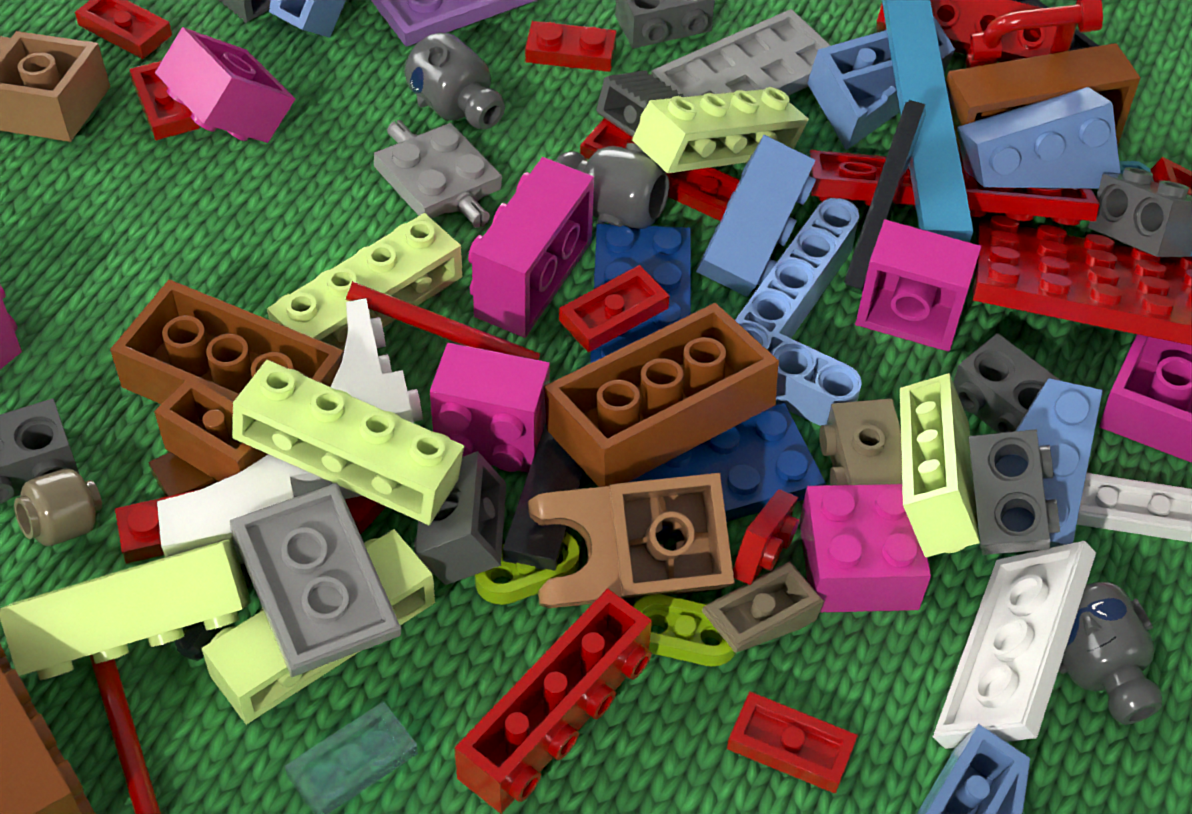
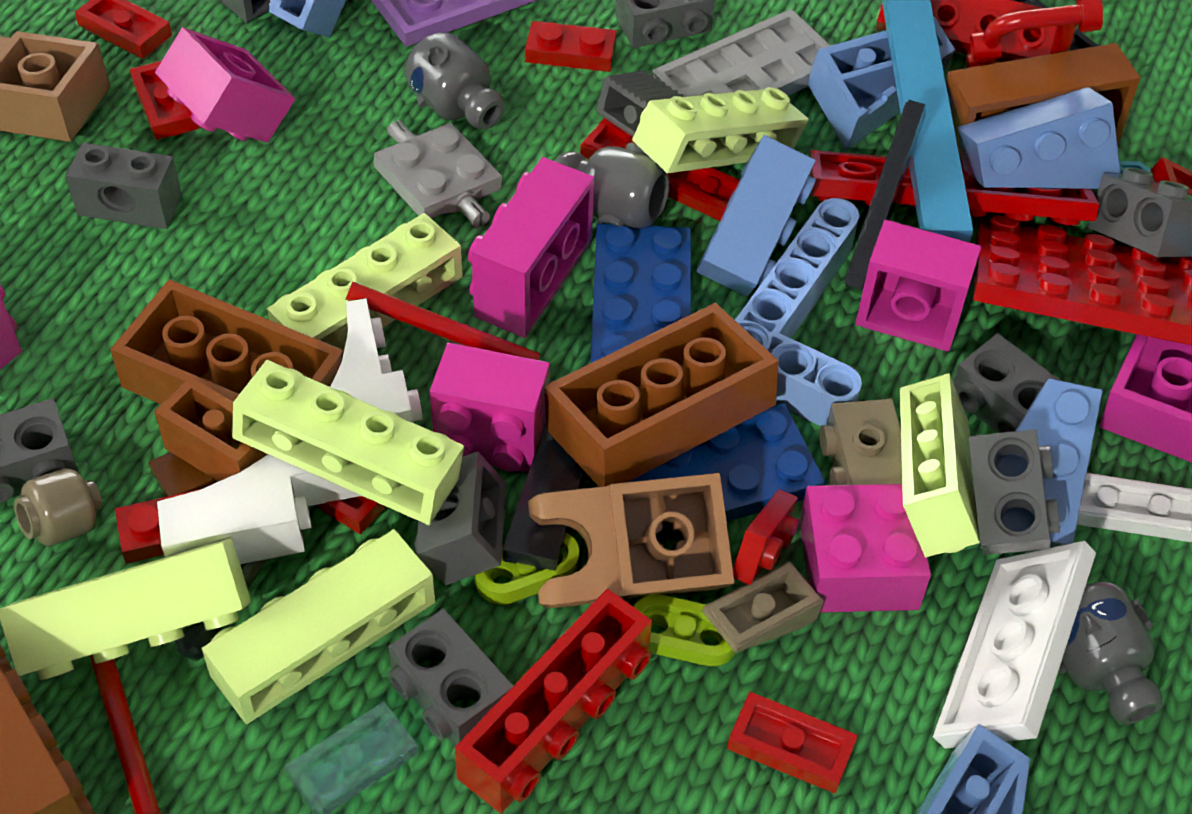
light grey tile [230,483,401,678] -> none
red plate [559,265,670,353] -> none
none -> dark grey brick [66,142,182,229]
none -> dark grey brick [388,608,513,746]

